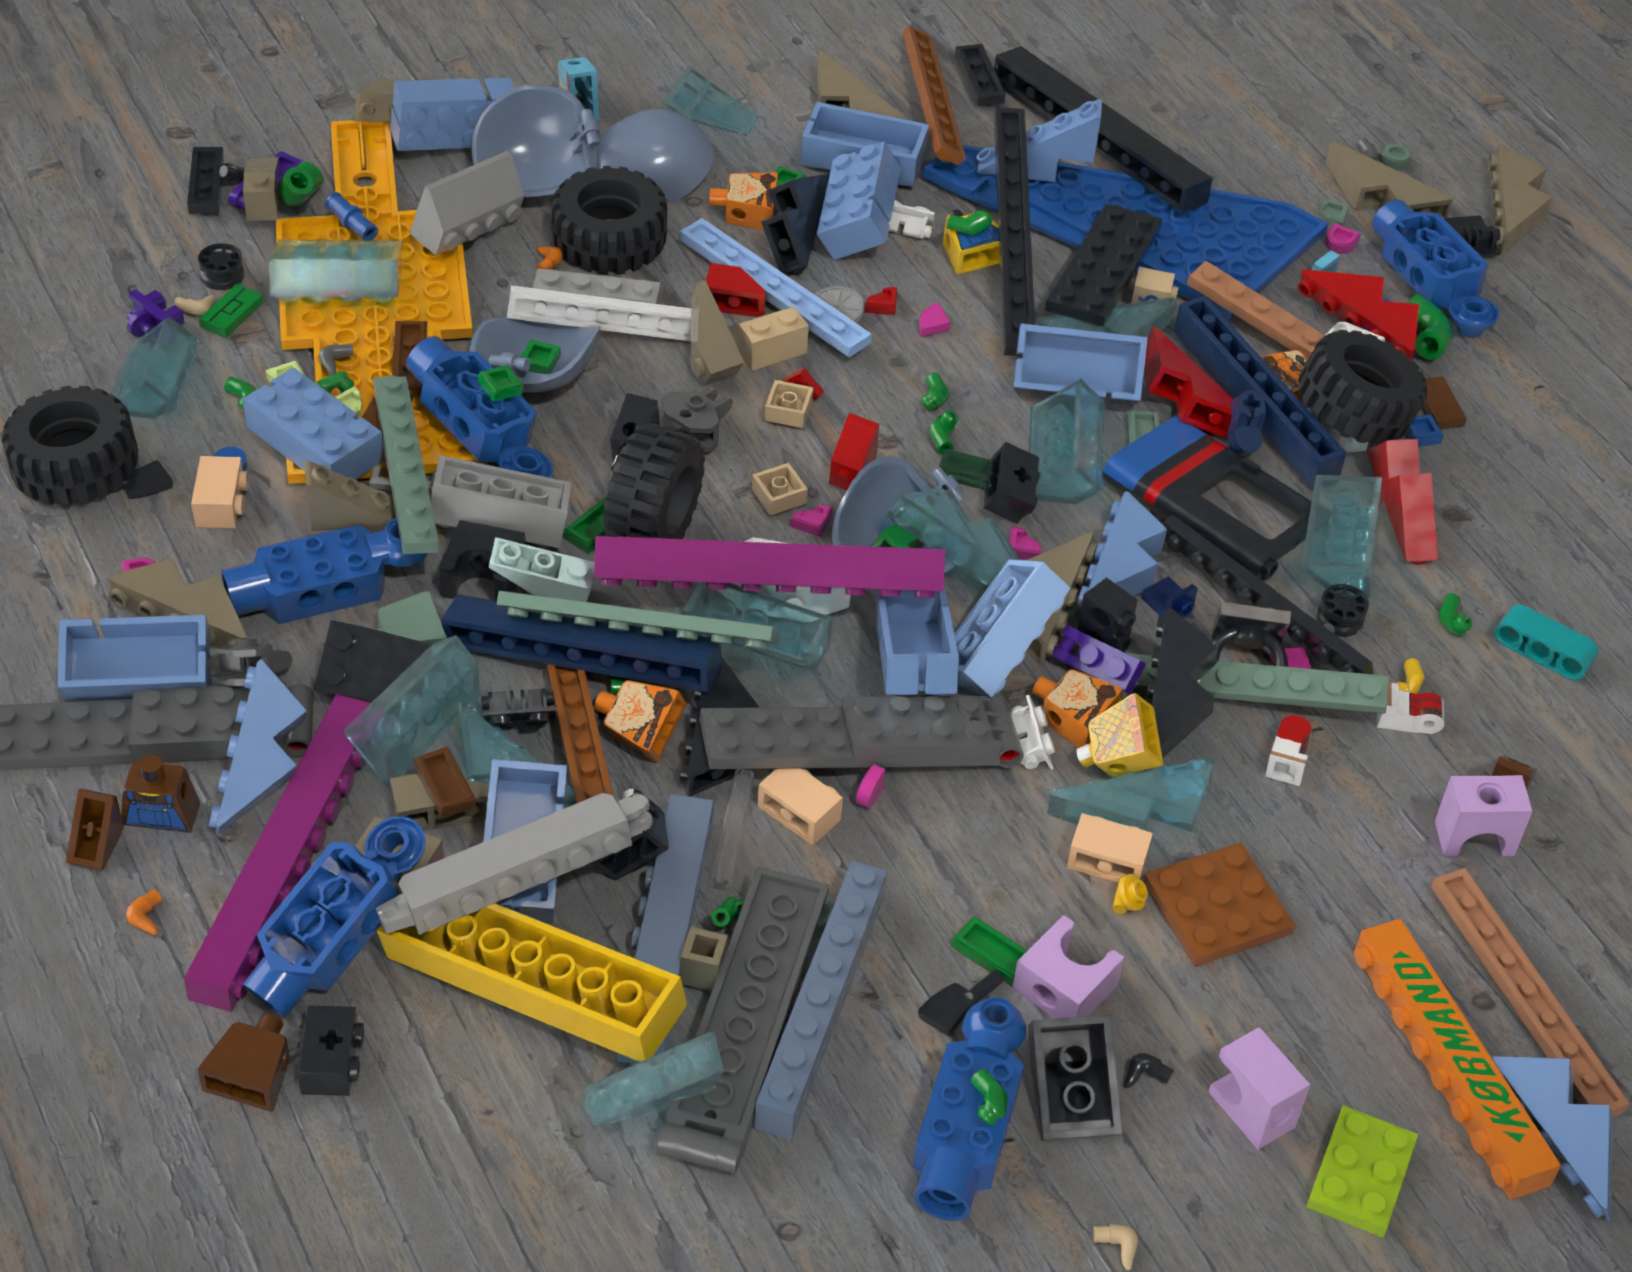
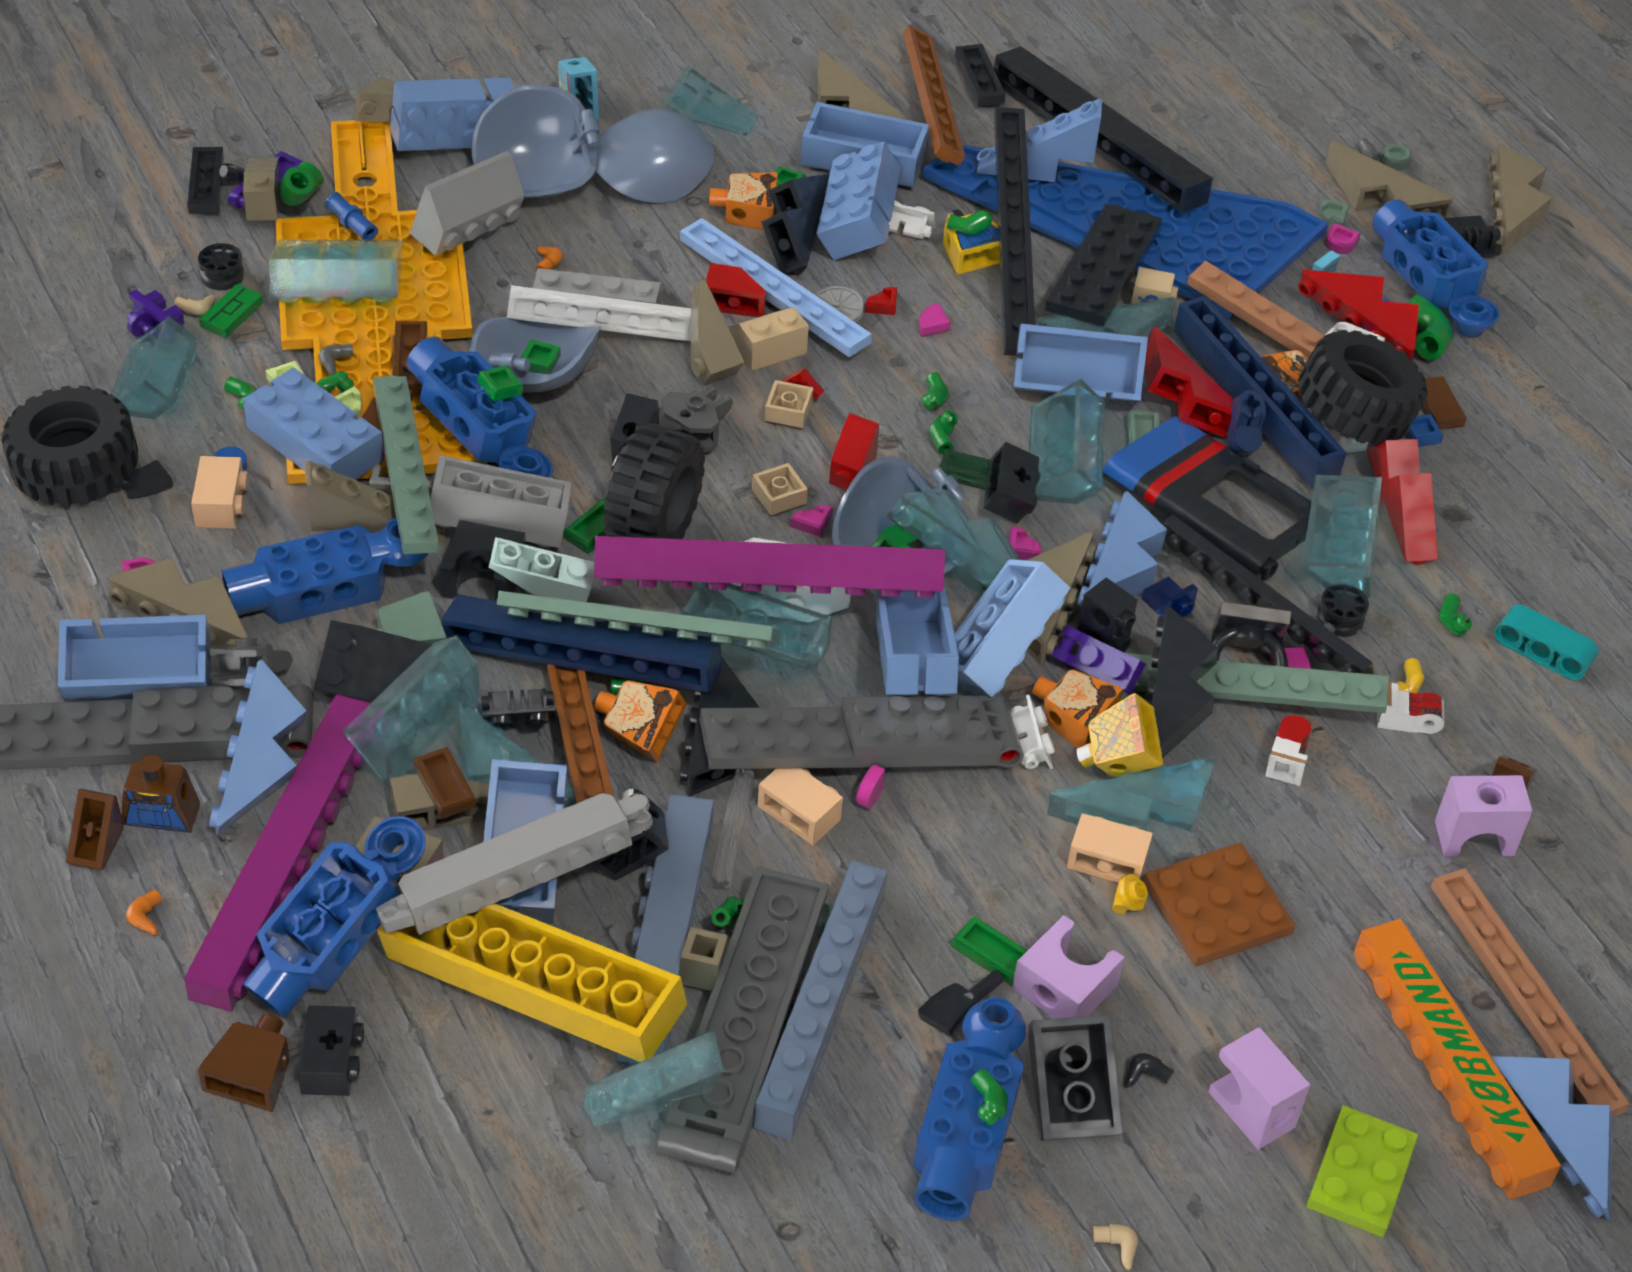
black tyre [552,166,667,275] -> none

